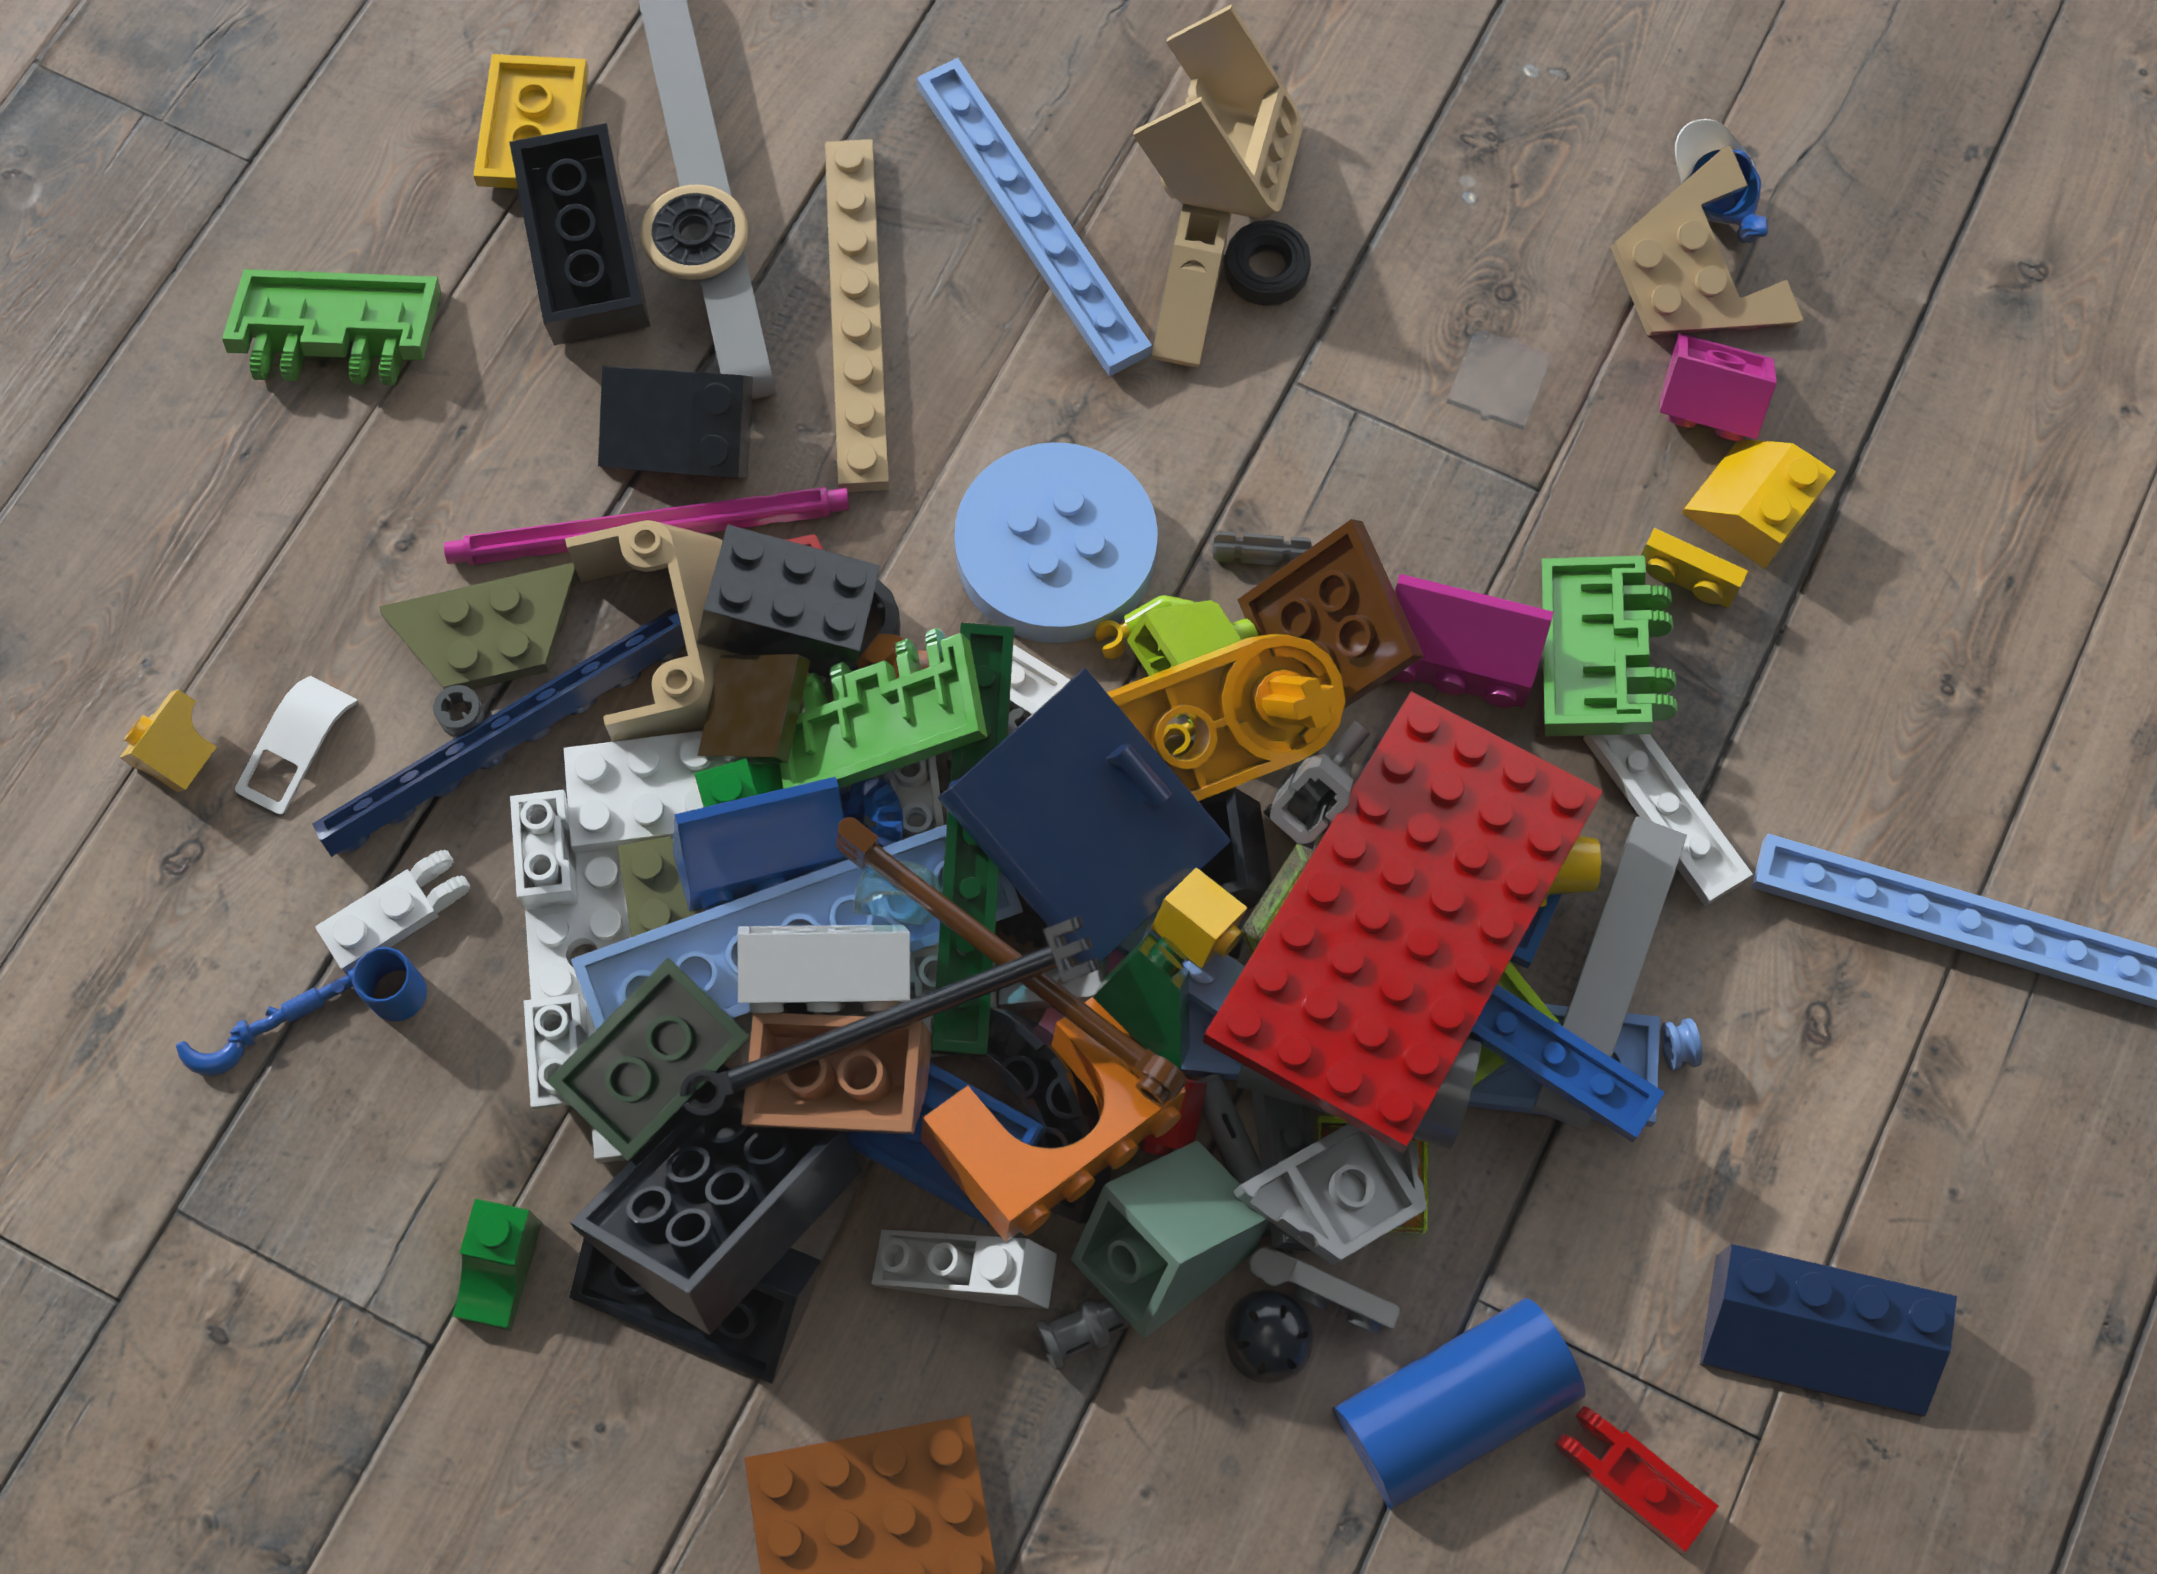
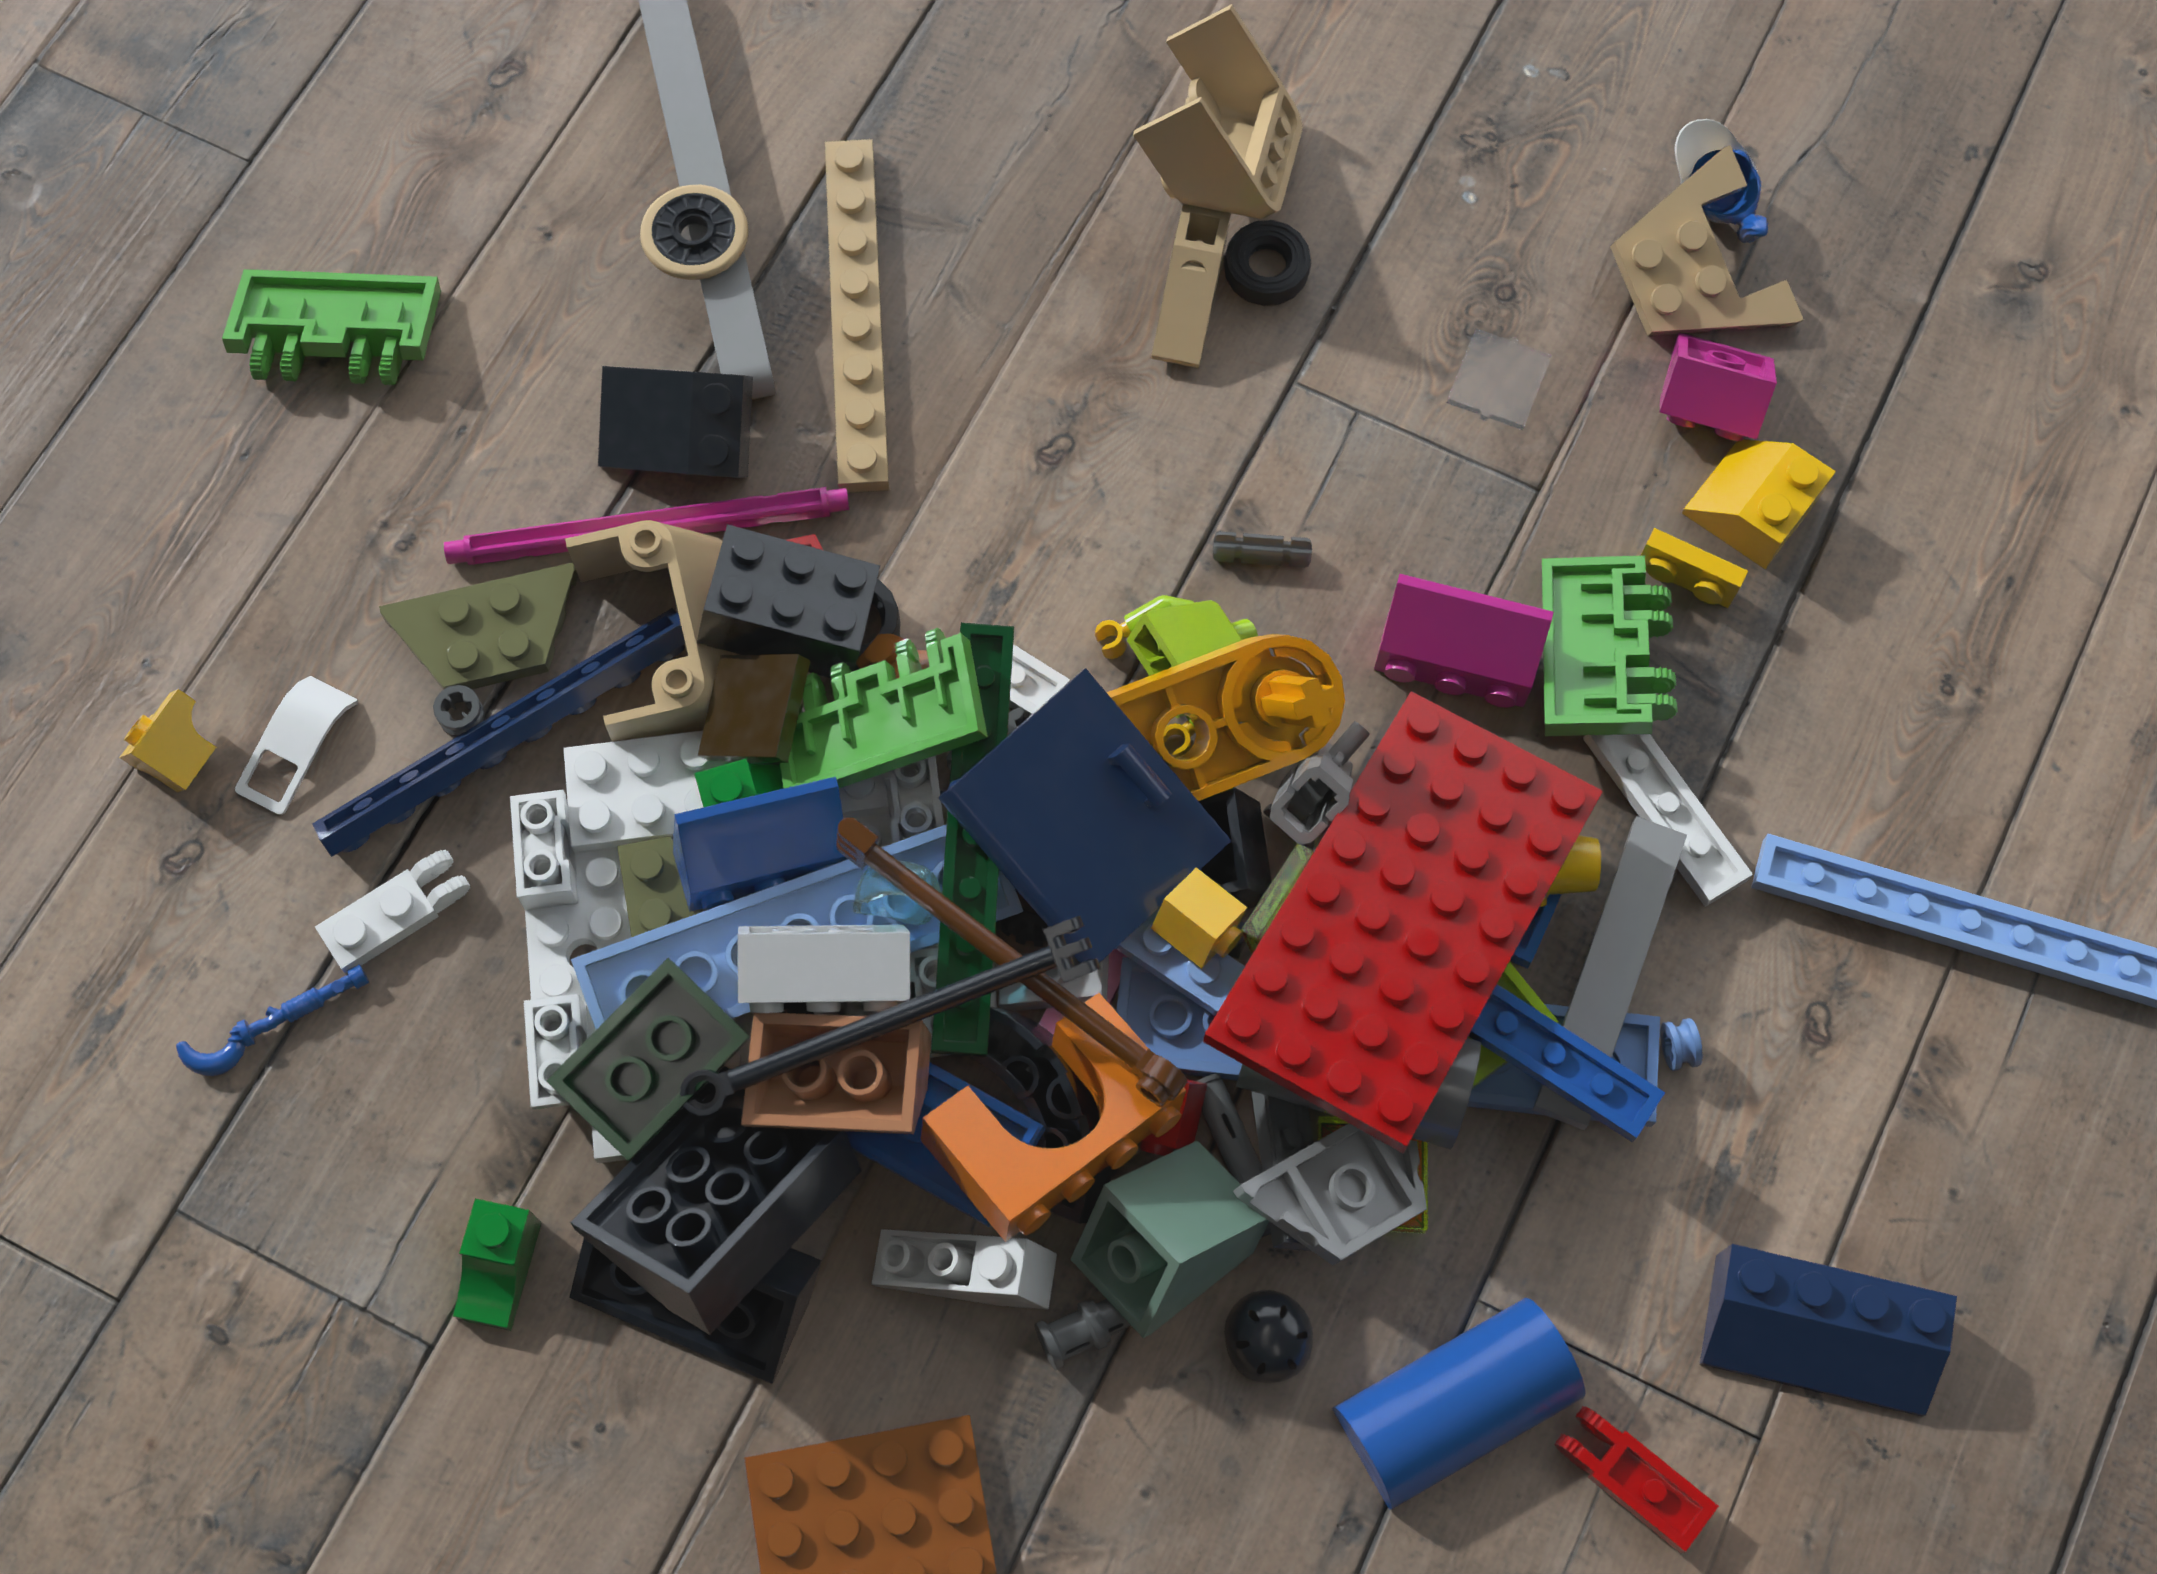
blue piece [352,947,427,1021] -> none
yellow plate [473,54,589,189] -> none
black brick [509,123,651,346] -> none
blue gear [841,778,903,848] -> none
light blue plate [917,58,1152,377] -> none
light blue brick [954,443,1158,643] -> none
dark green slope [1092,933,1190,1070] -> none
reddish brown plate [1237,519,1424,733] -> none
dark grey hinge [1248,1246,1401,1335] -> none

